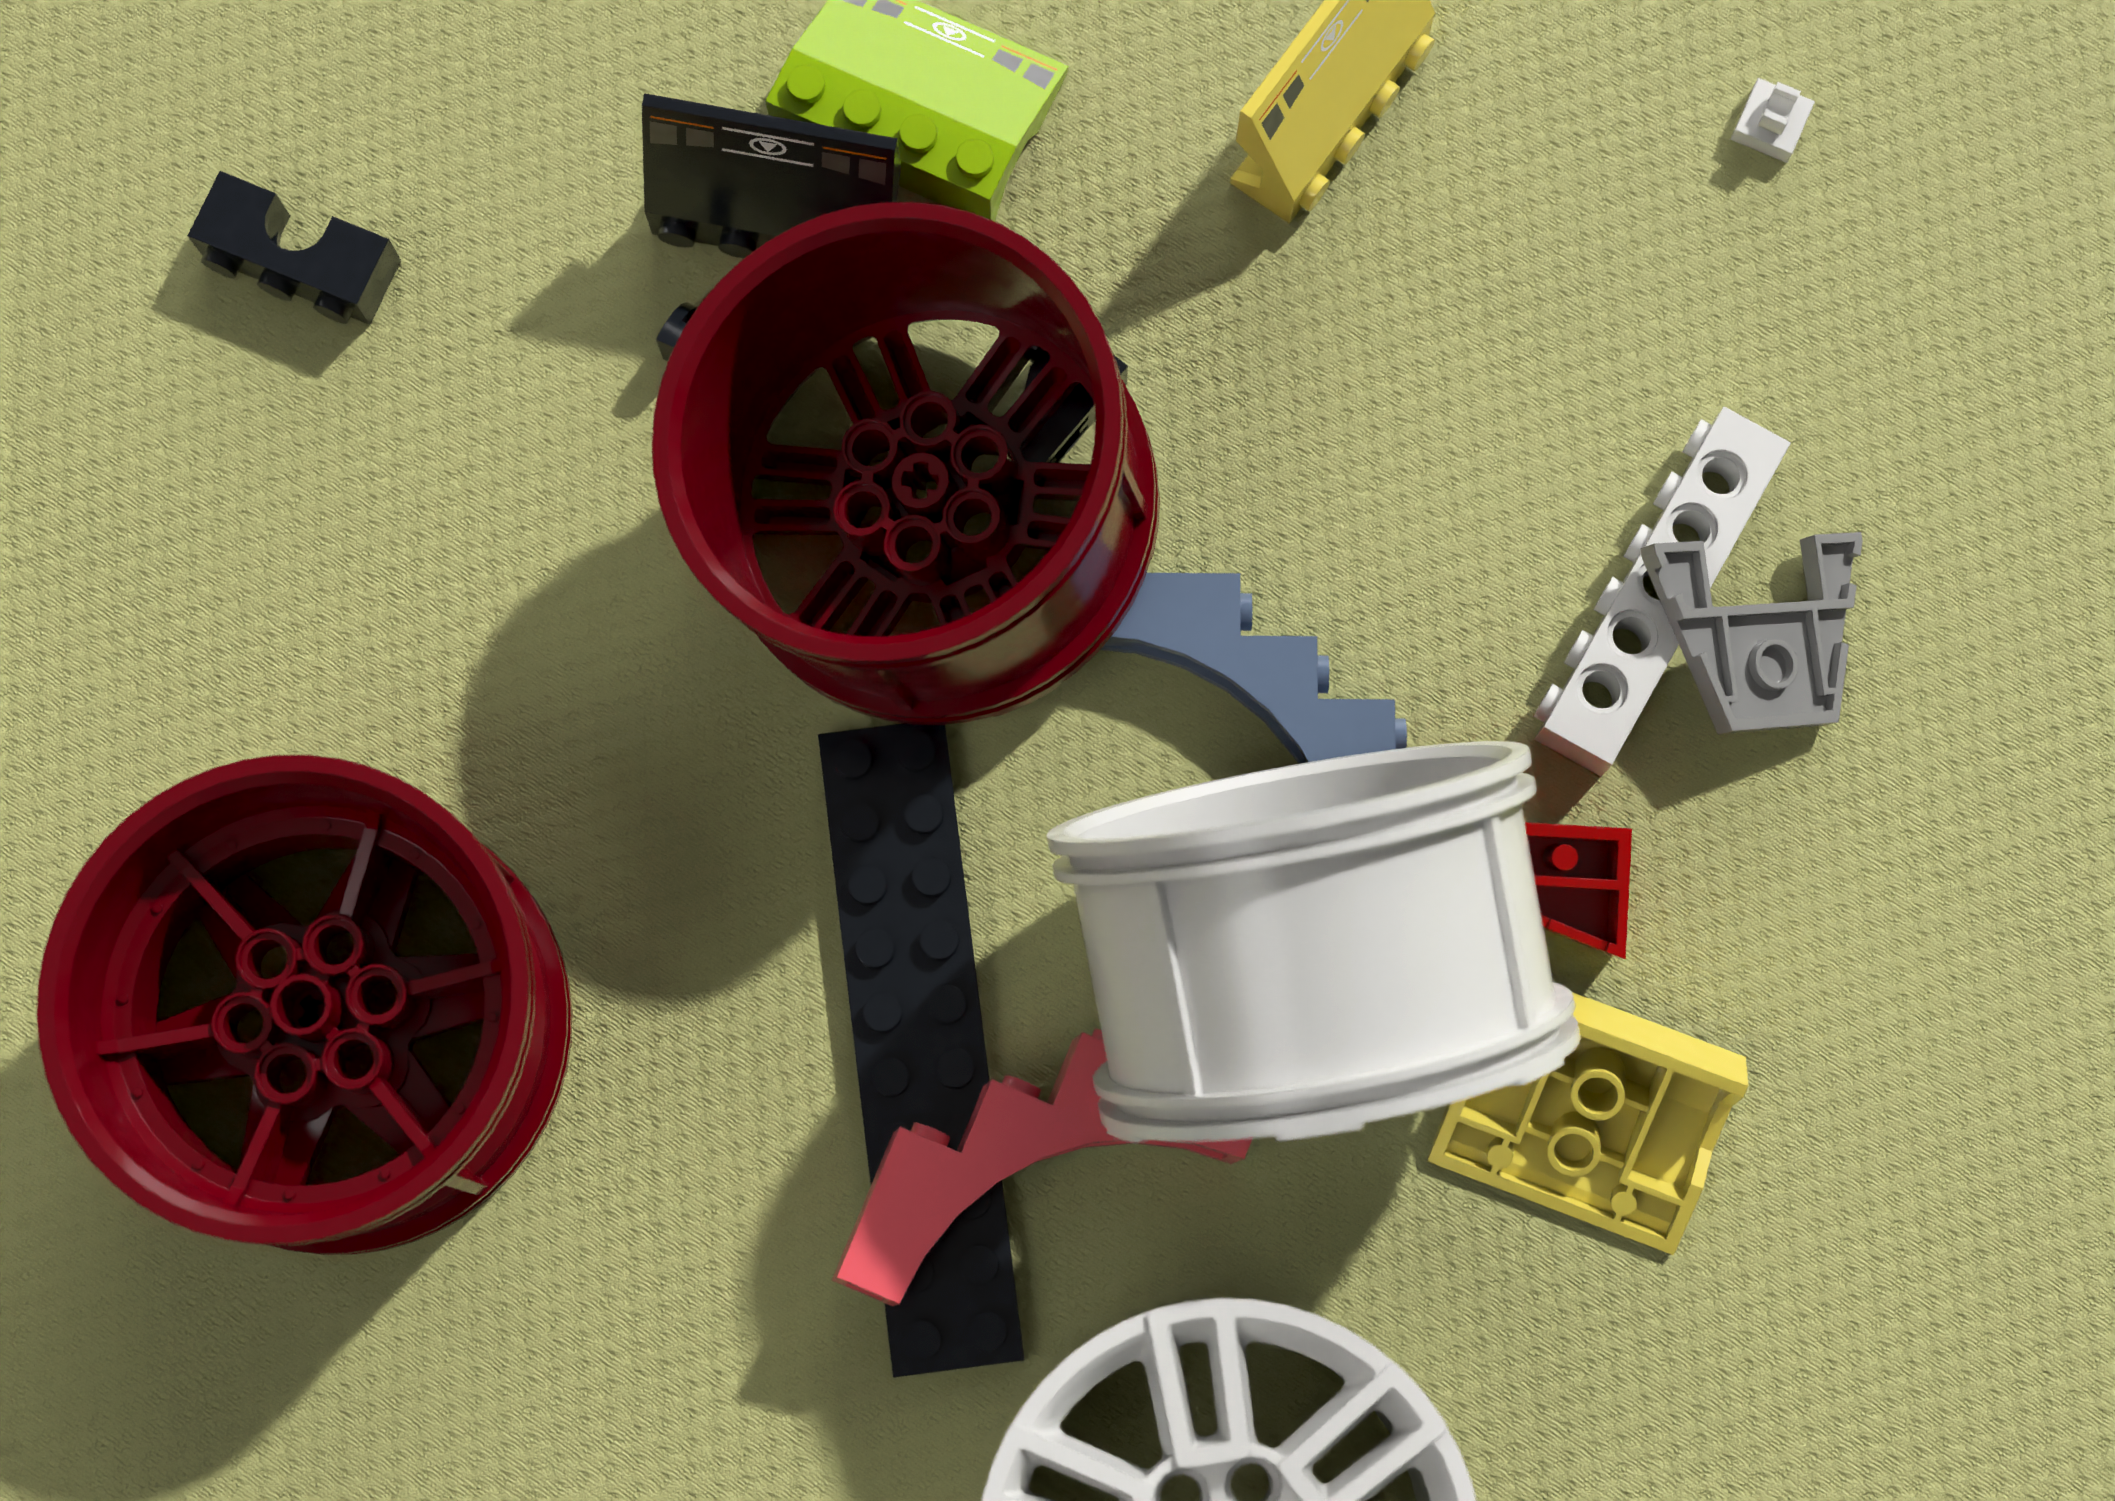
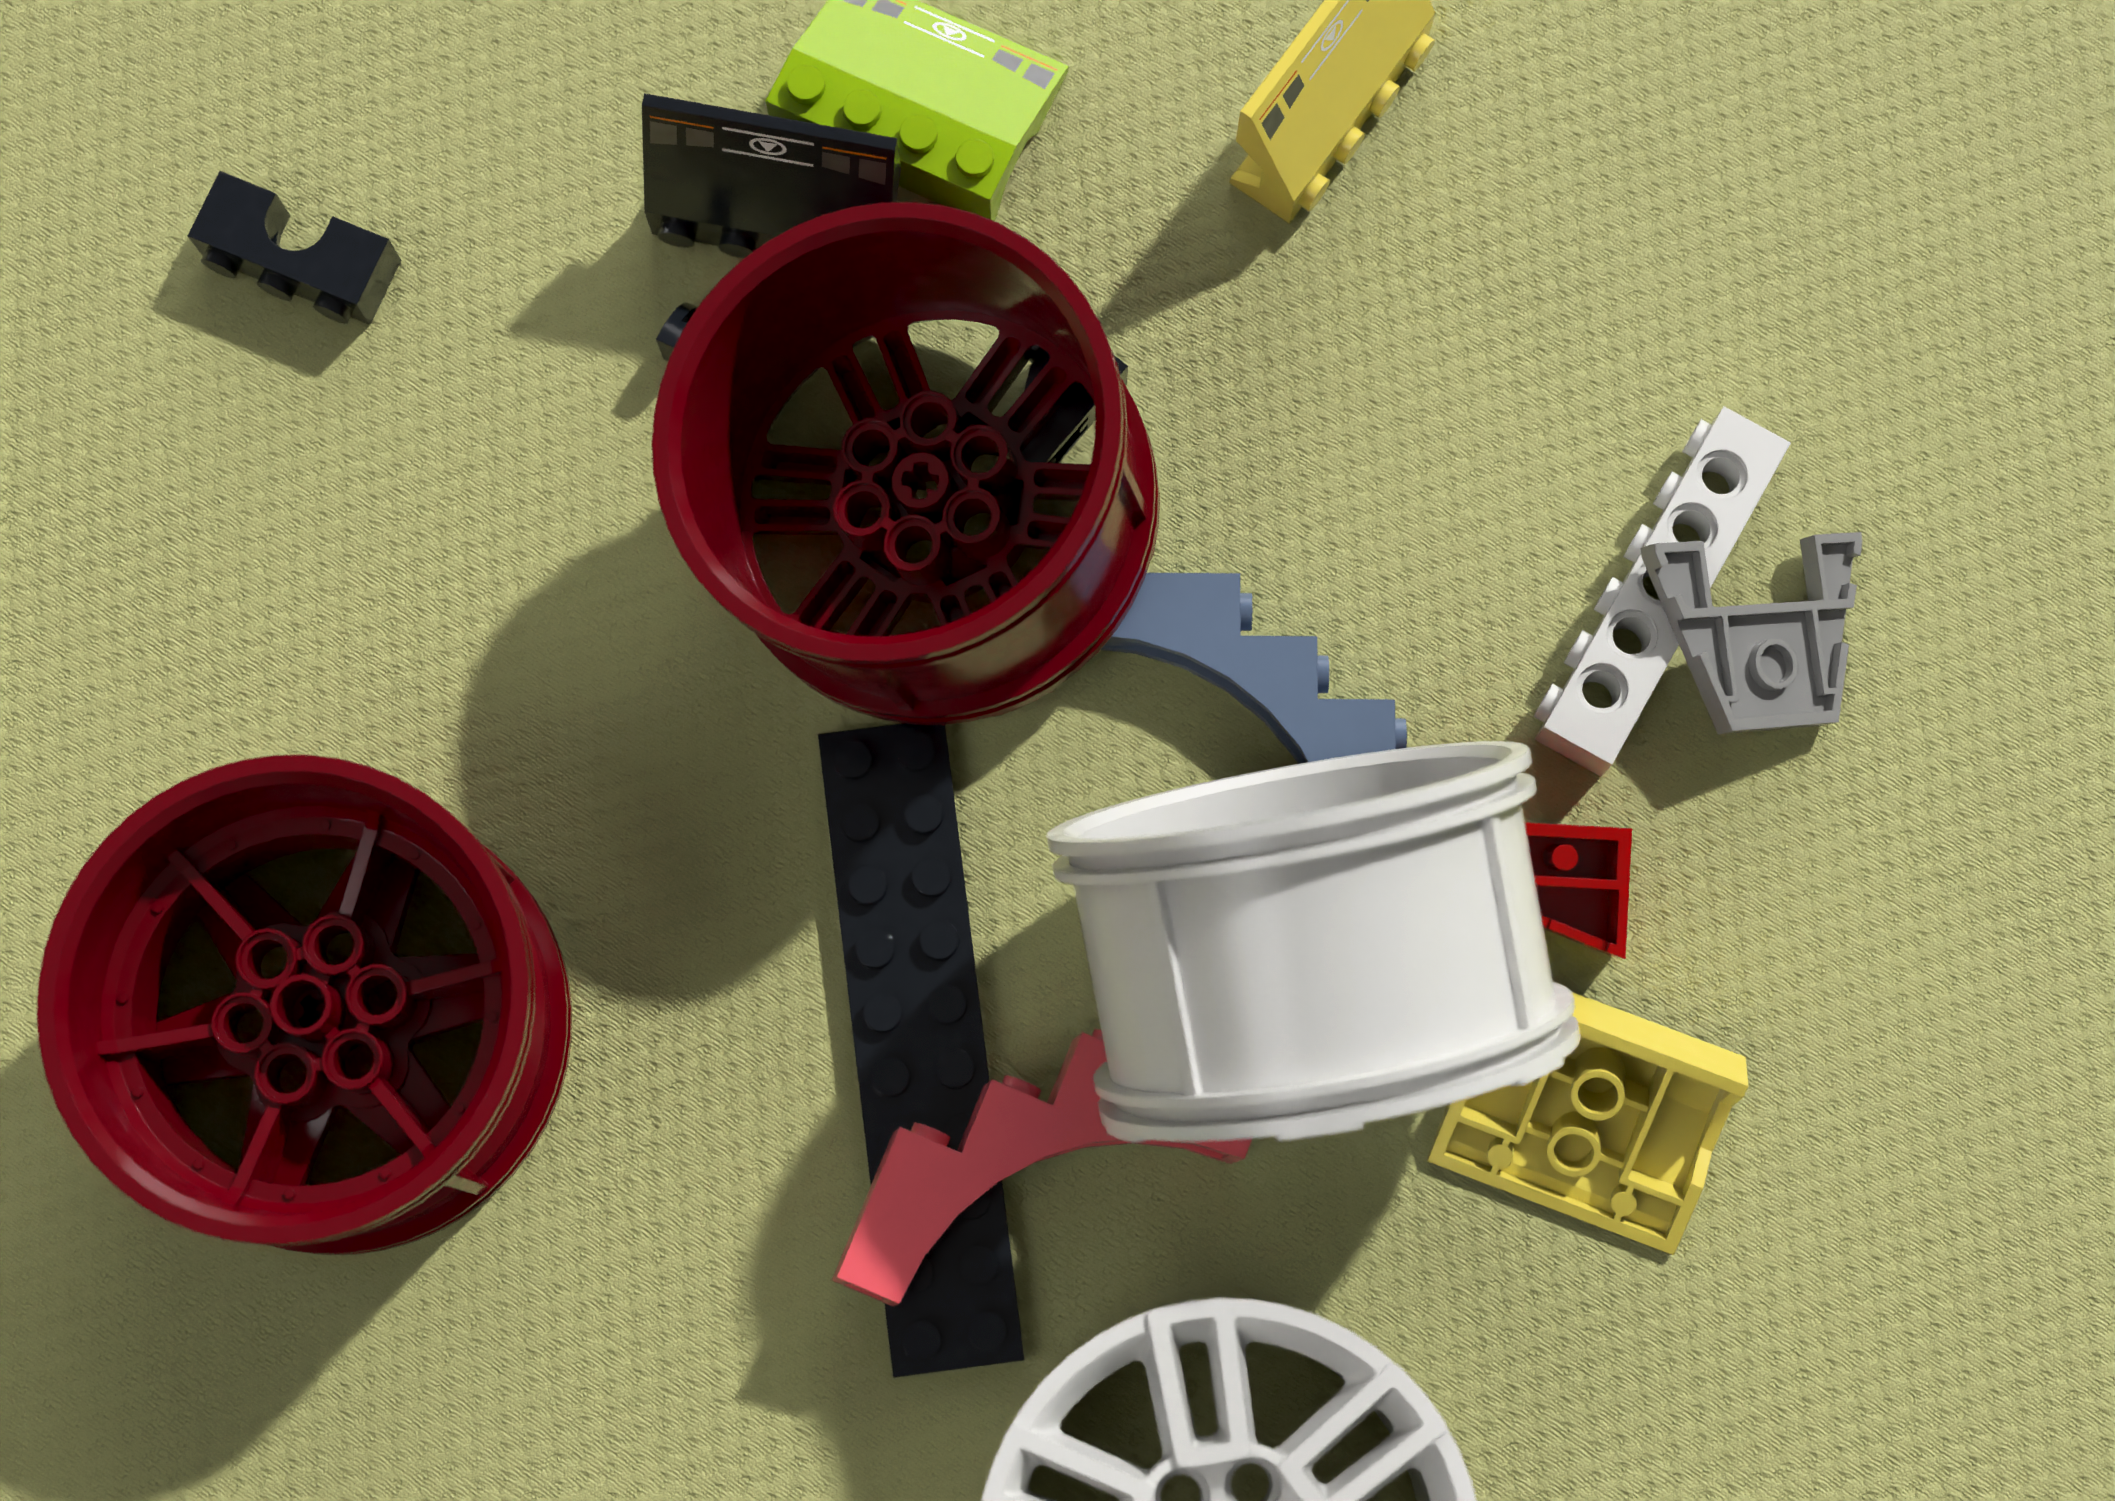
white tile [1730,78,1815,163] -> none

